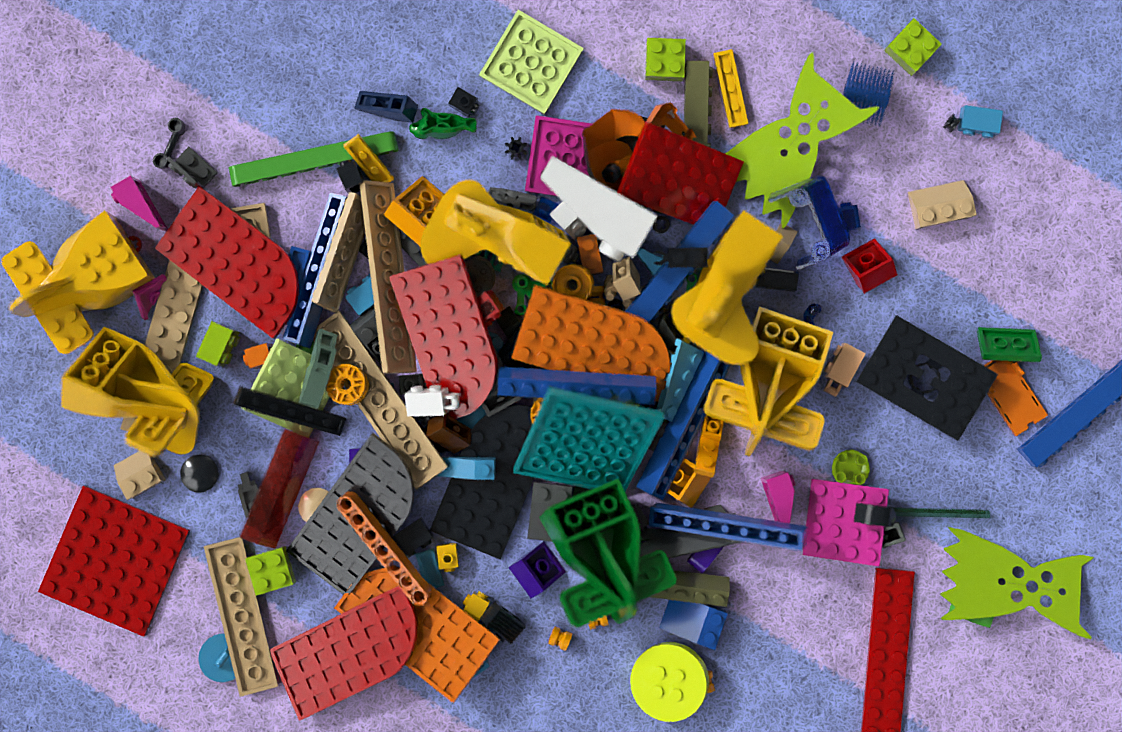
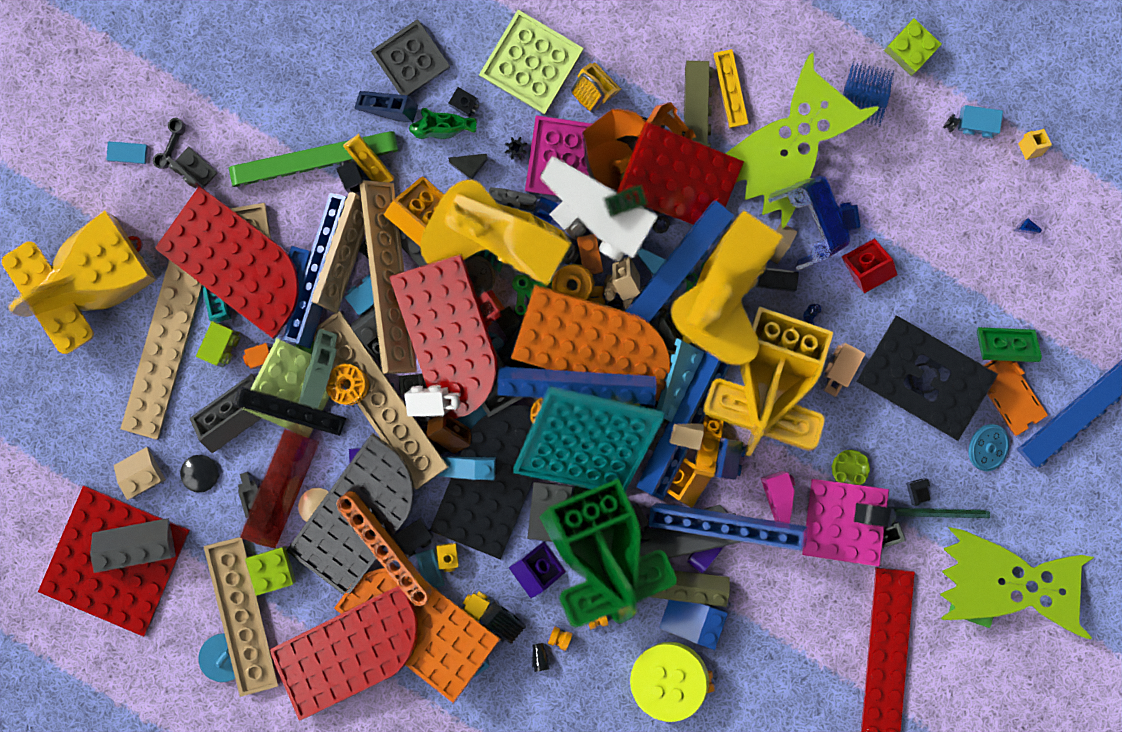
yellow brick [61,326,214,456] -> none
dark pink slope [110,175,168,231] -> none
dark pink tile [132,274,167,320] -> none
black bush [602,163,621,183] -> none
lime brick [645,38,686,81] -> none
black plate [654,248,708,268] -> none
tan slope [907,180,977,229] -> none
none -> dark grey slope [90,518,176,573]
none -> dark azure tile [106,141,148,164]
none -> dark grey slope [189,374,261,453]
none -> teal slope [202,285,231,322]
none -> dark grey plate [370,19,450,96]
none -> pearl dark grey slope [448,153,488,180]
none -> black cone [532,643,551,672]
none -> yellow piece [571,62,621,113]
none -> dark green slope [603,185,647,217]
none -> tan slope [670,423,704,450]
none -> blue slope [714,438,746,480]
none -> black panel [906,478,930,506]
none -> dark azure shield [969,424,1010,471]
none -> clear blue slope [1014,218,1042,234]
none -> yellow brick [1018,129,1052,160]

